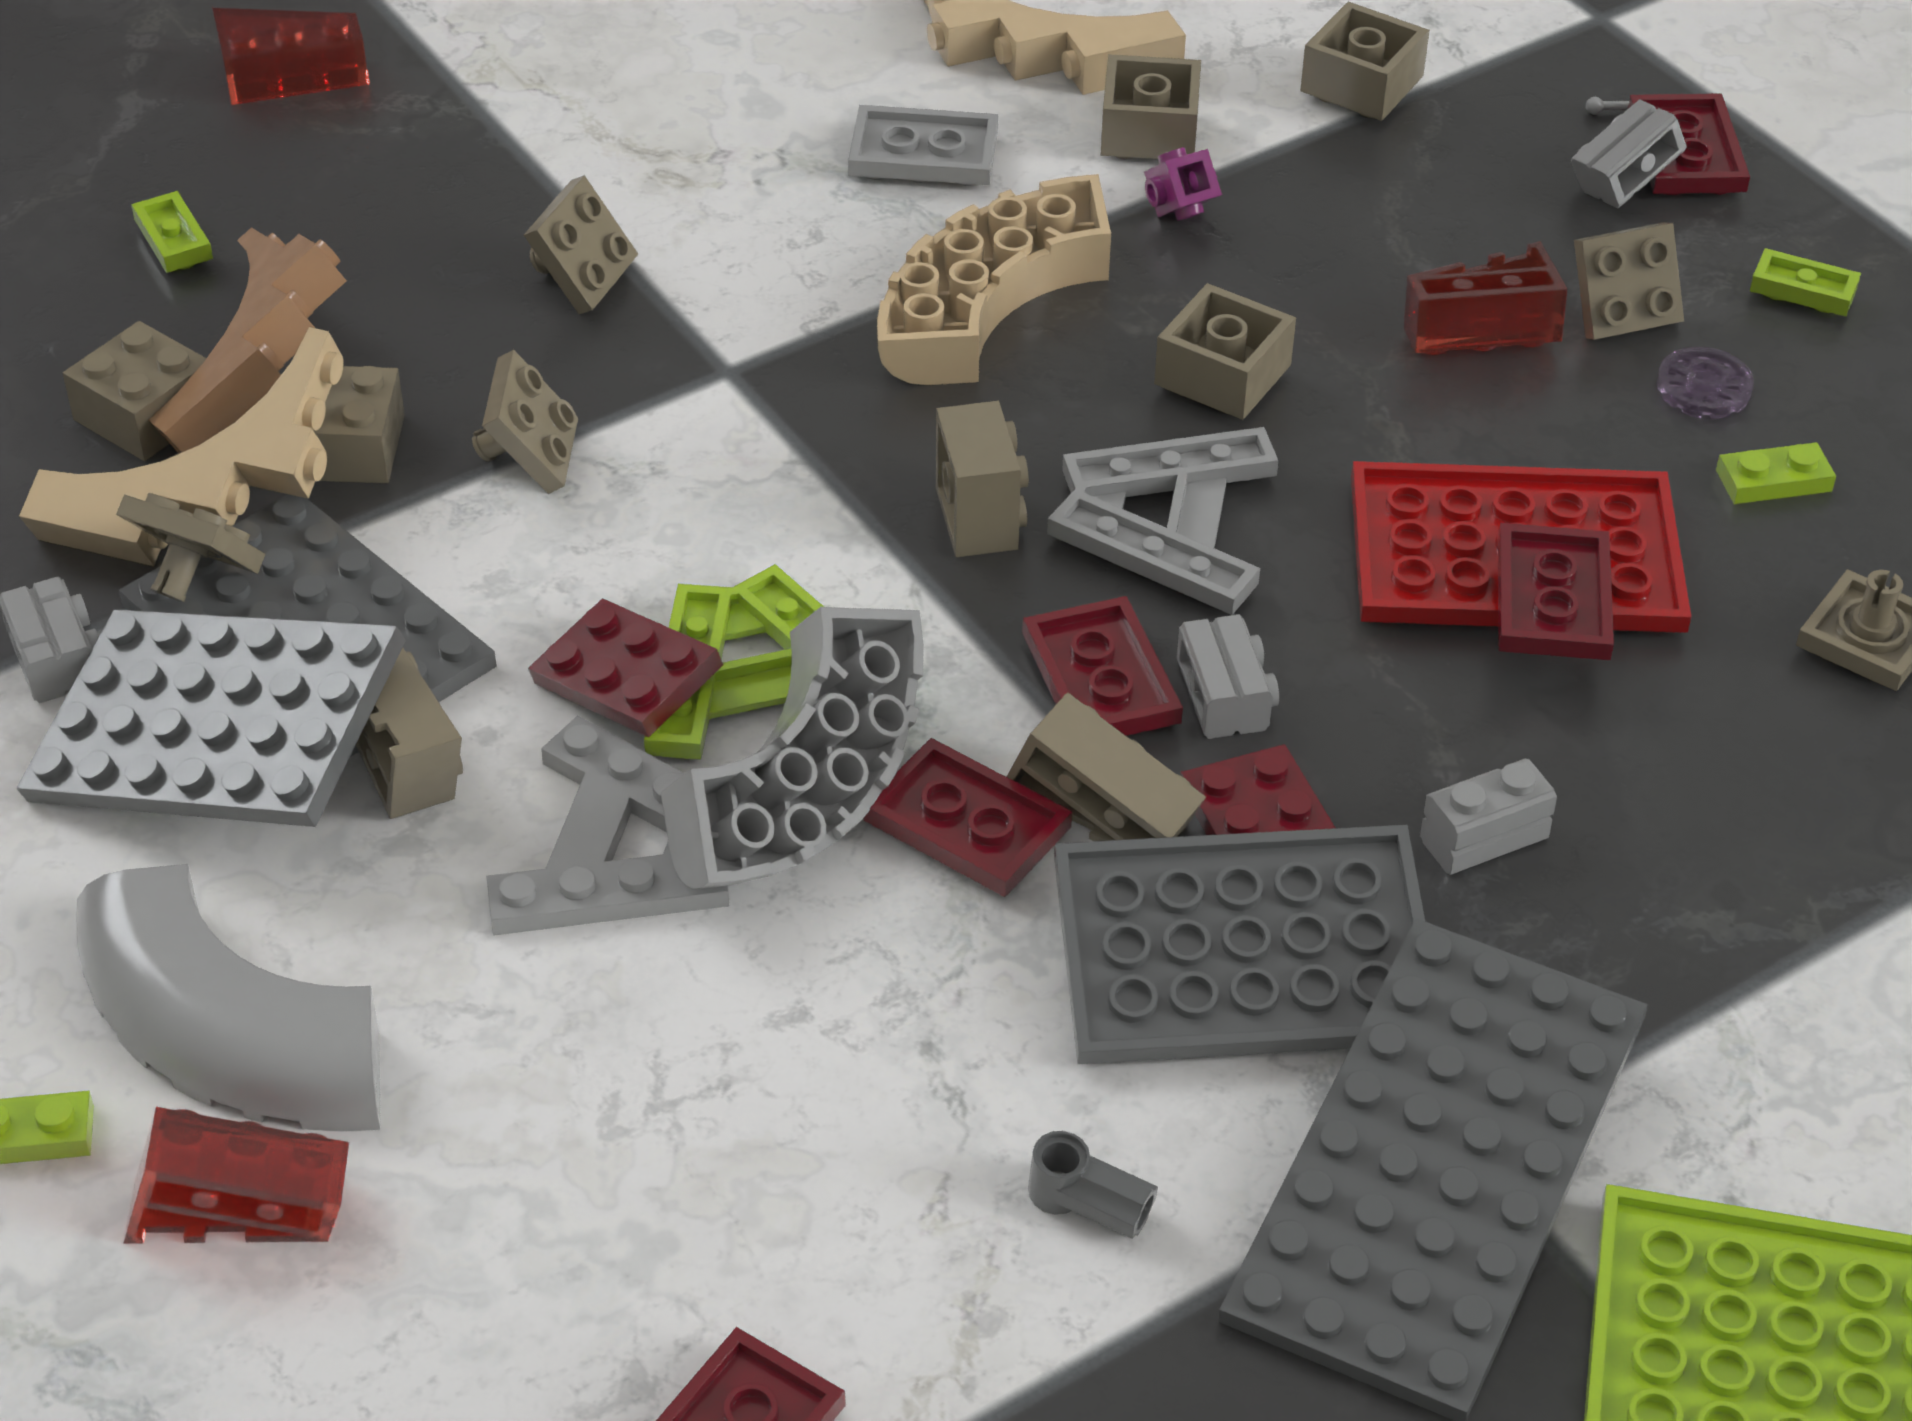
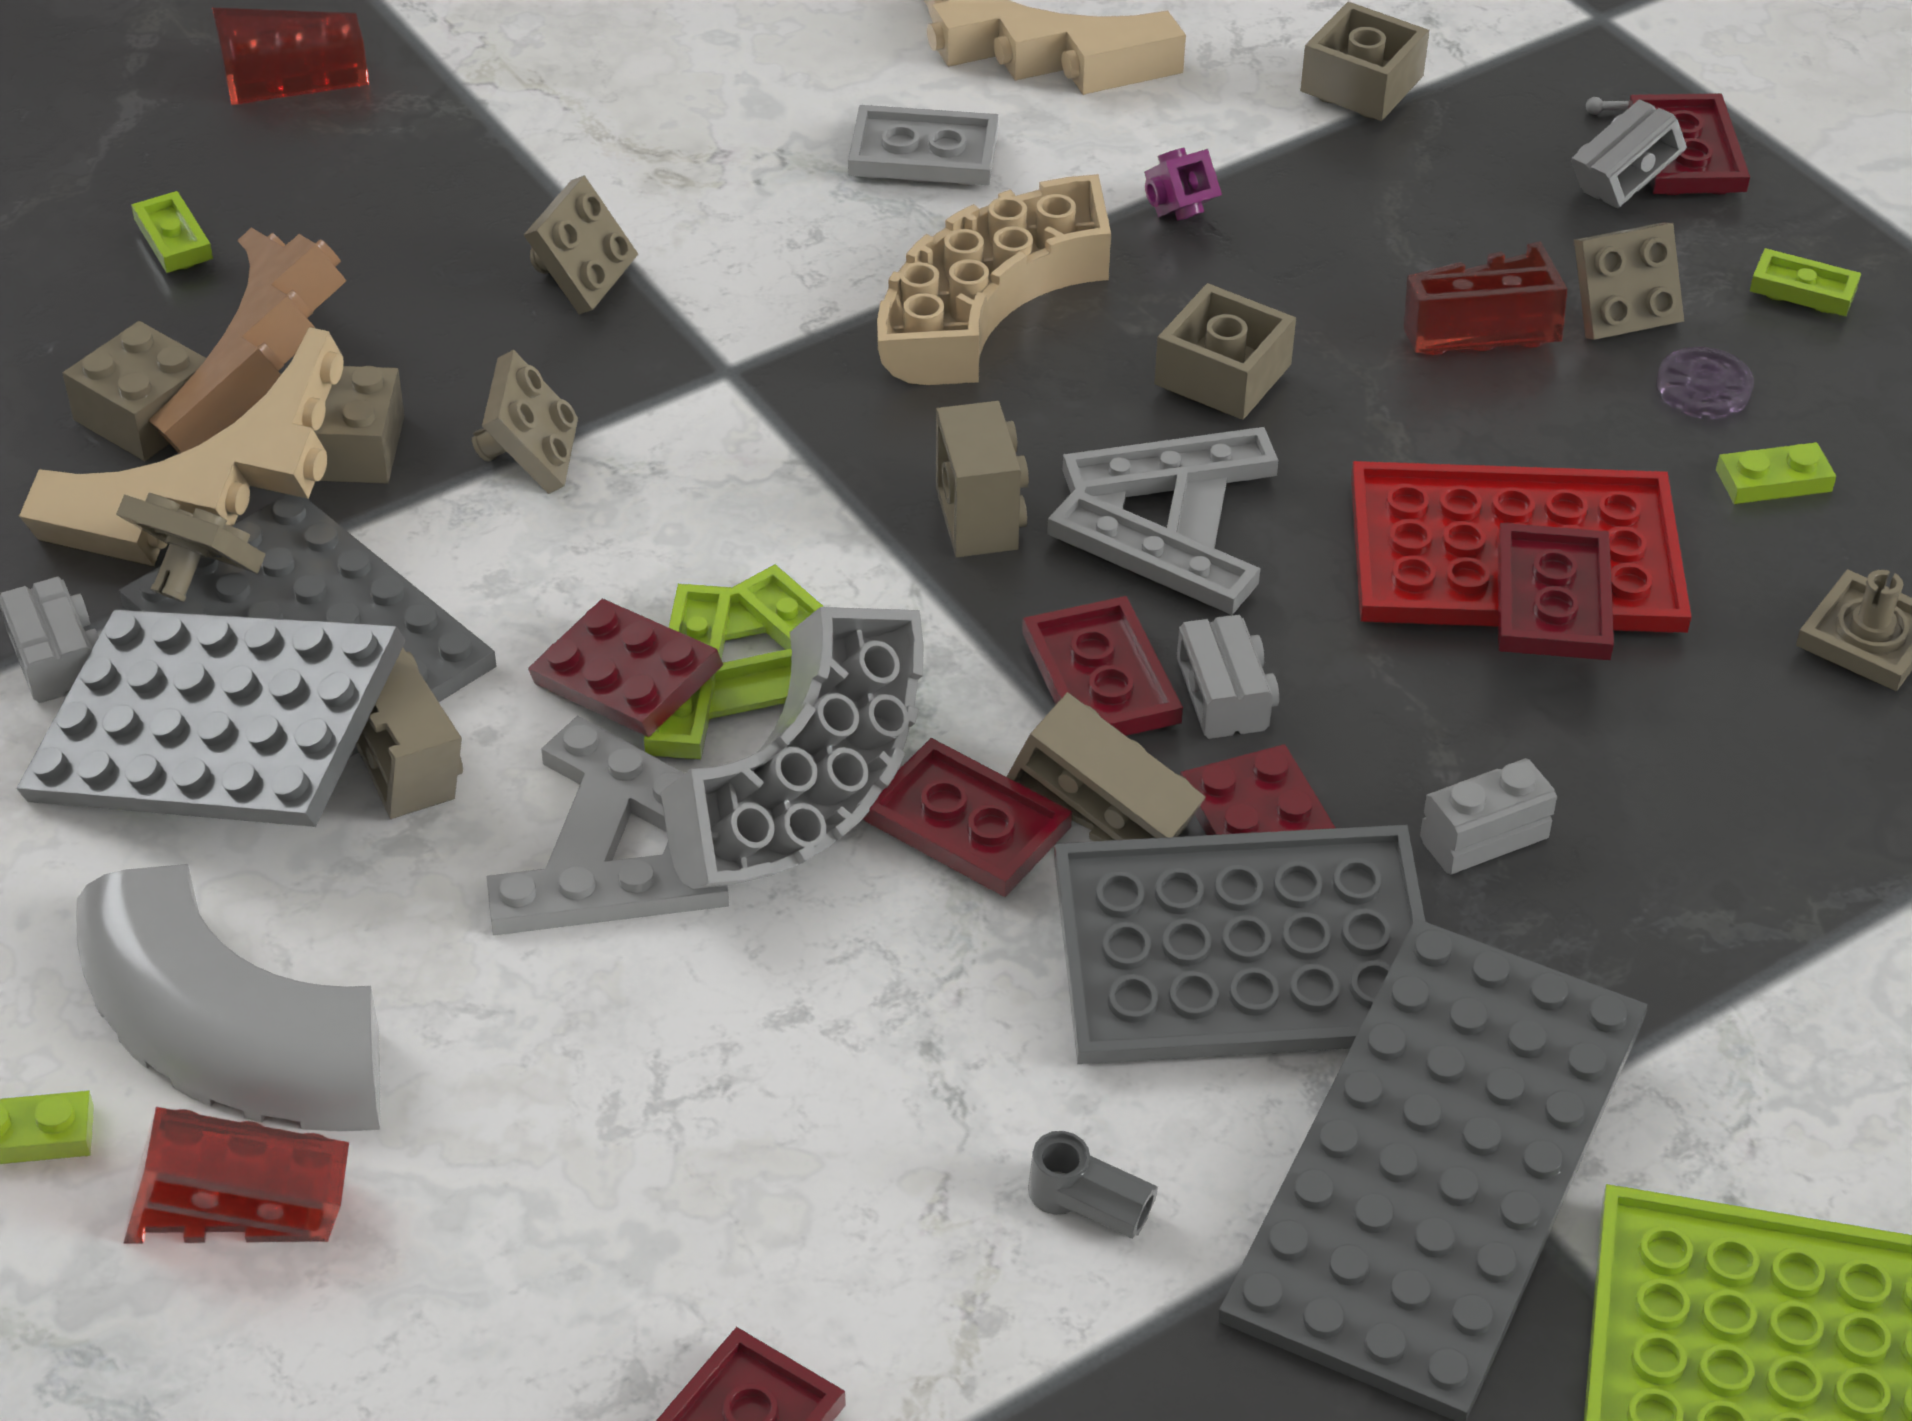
dark tan brick [1100,54,1201,159] -> none

